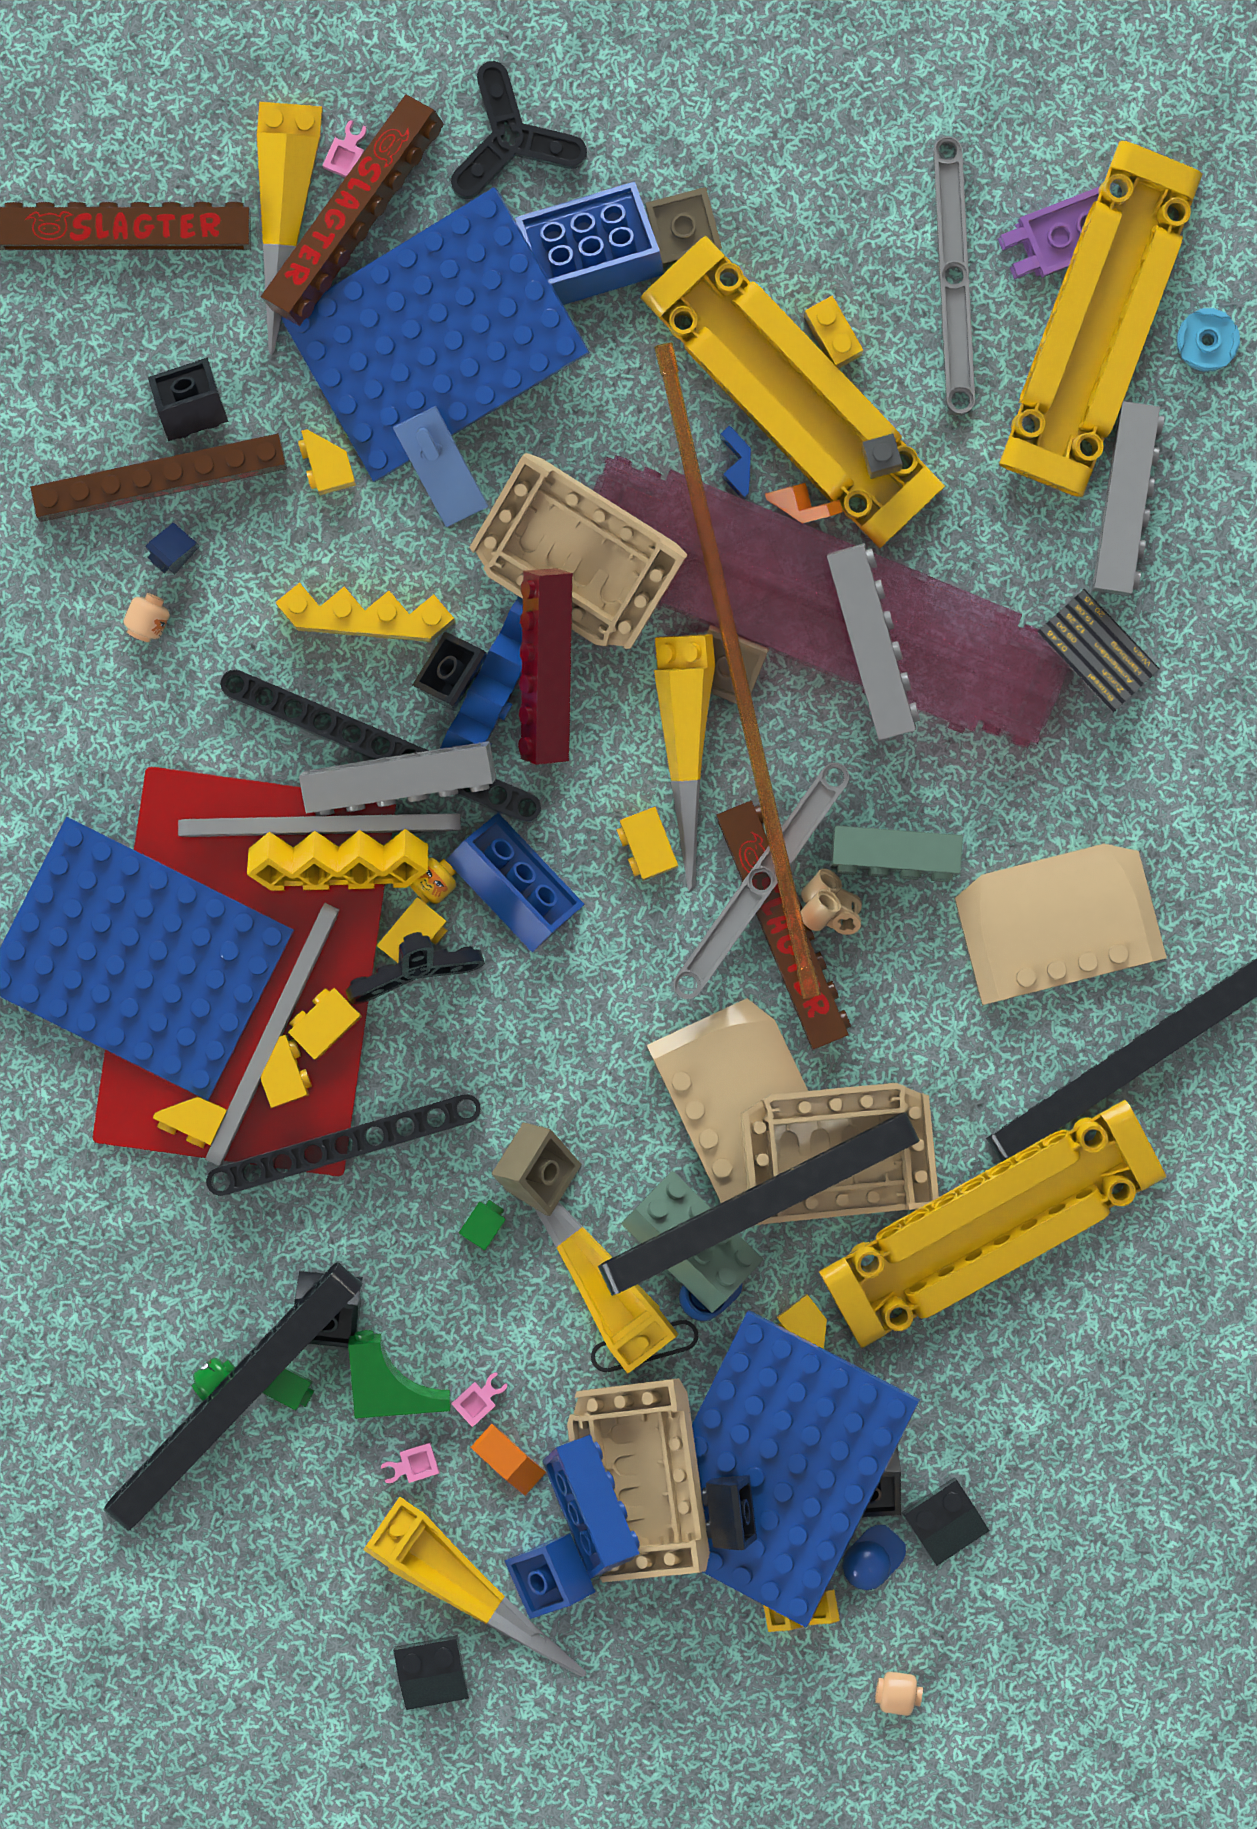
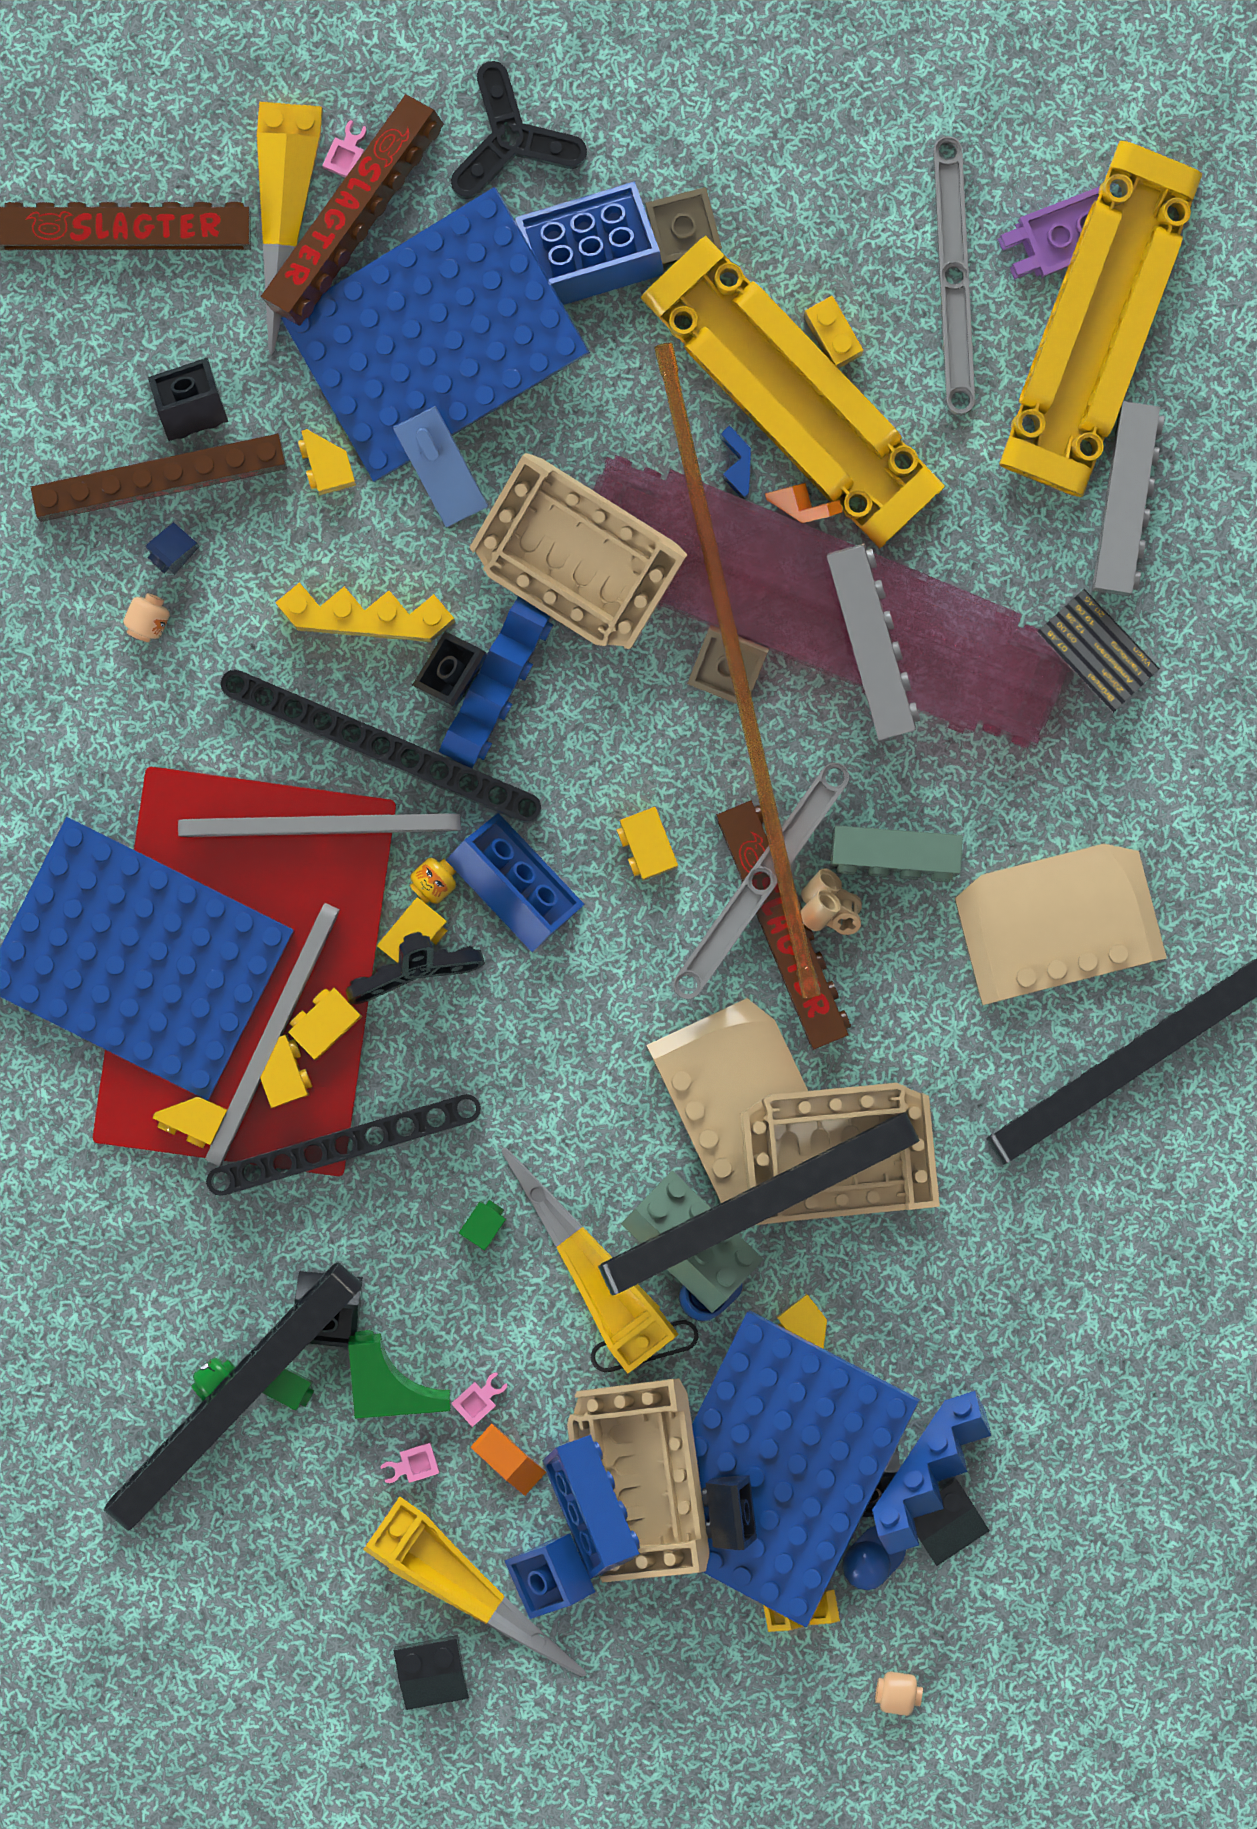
yellow brick [247,829,428,891] -> none
light grey brick [299,741,497,816] -> none
dark tan slope [492,1122,582,1216] -> none
dark red brick [518,568,573,765] -> none
yellow plate [654,634,715,891] -> none
yellow panel [819,1100,1167,1349] -> none
dark grey brick [862,434,902,479] -> none
medium azure plate [1176,308,1240,372] -> none
none -> blue brick [872,1391,991,1555]

